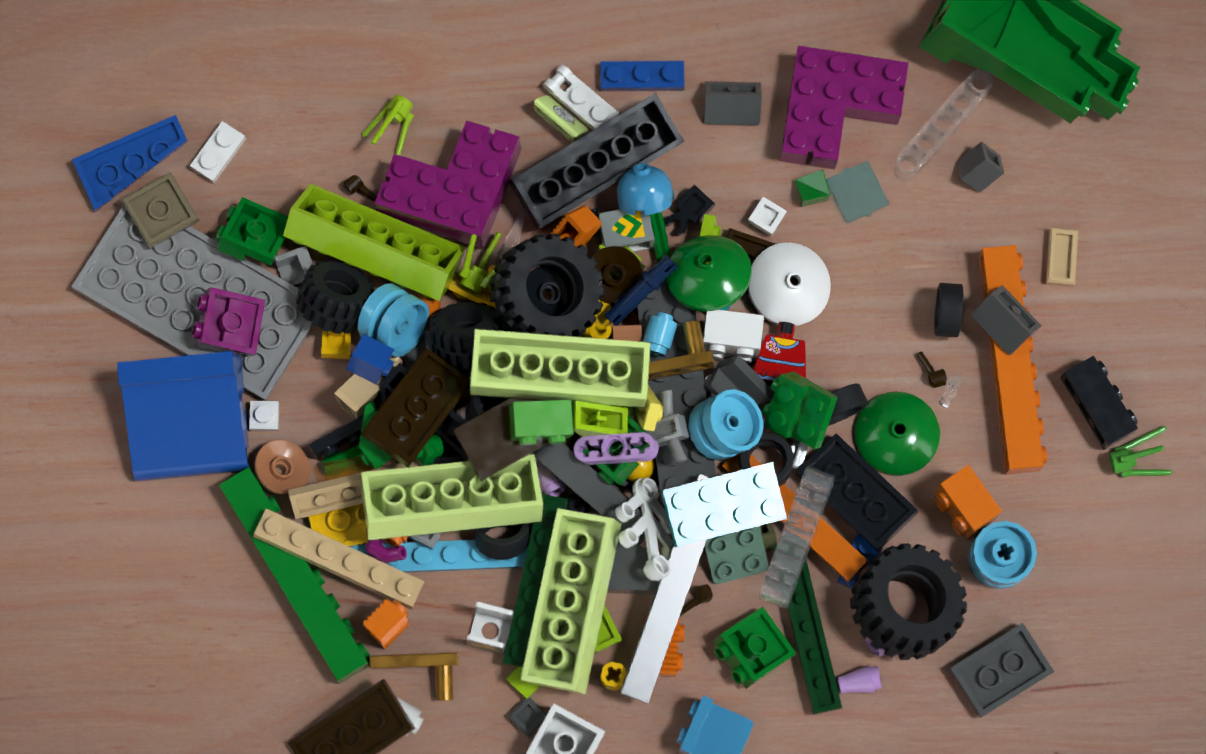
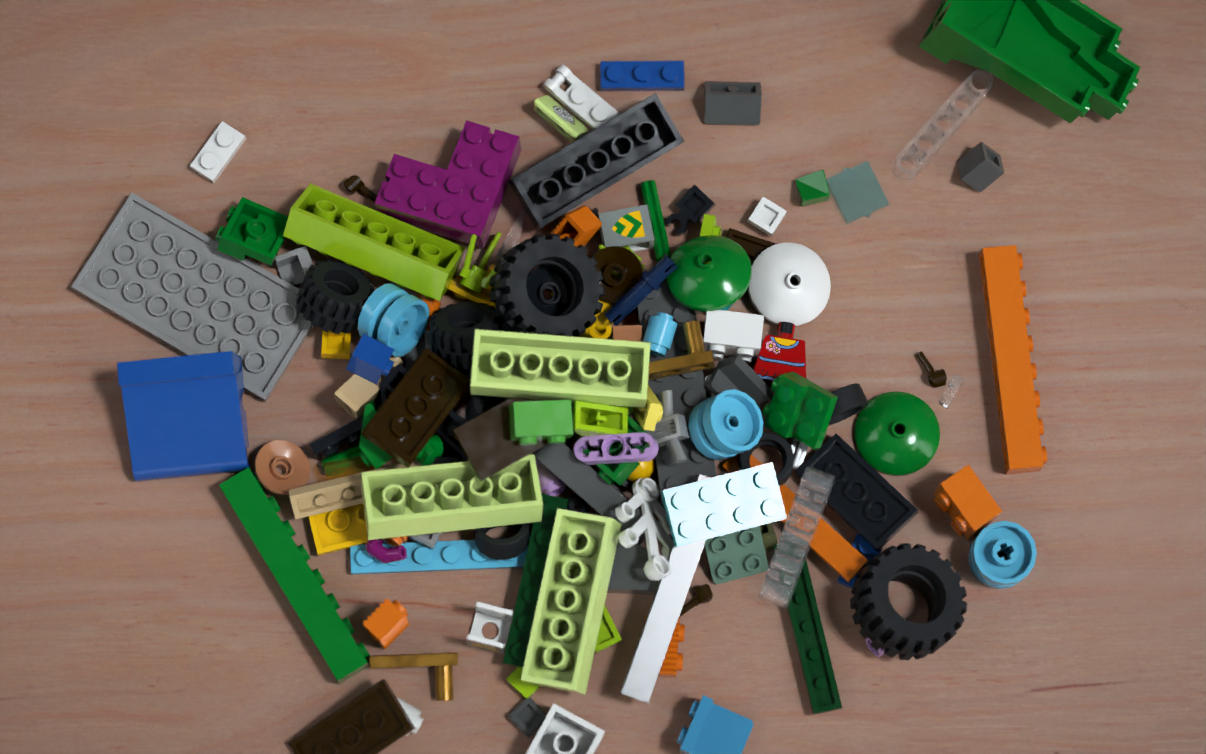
blue wing [72,115,188,212] -> none
dark tan tile [121,172,199,249] -> none
magenta plate [191,287,265,357] -> none
white plate [249,401,280,431] -> none
tan plate [253,509,424,609] -> none
lime plant [362,94,414,155] -> none
yellow bush [600,662,627,691] -> none
dark azure cylinder [617,163,674,215] -> none
green plate [713,607,797,689] -> none
magenta piece [780,45,909,169] -> none
lavender cone [838,664,882,694] -> none
black tyre [934,283,964,337] -> none
dark grey plate [949,623,1054,718] -> none
dark grey panel [971,285,1042,355] -> none
tan tile [1045,228,1078,287] -> none
black brick [1060,356,1138,450] -> none
bright green plant [1109,426,1172,478] -> none

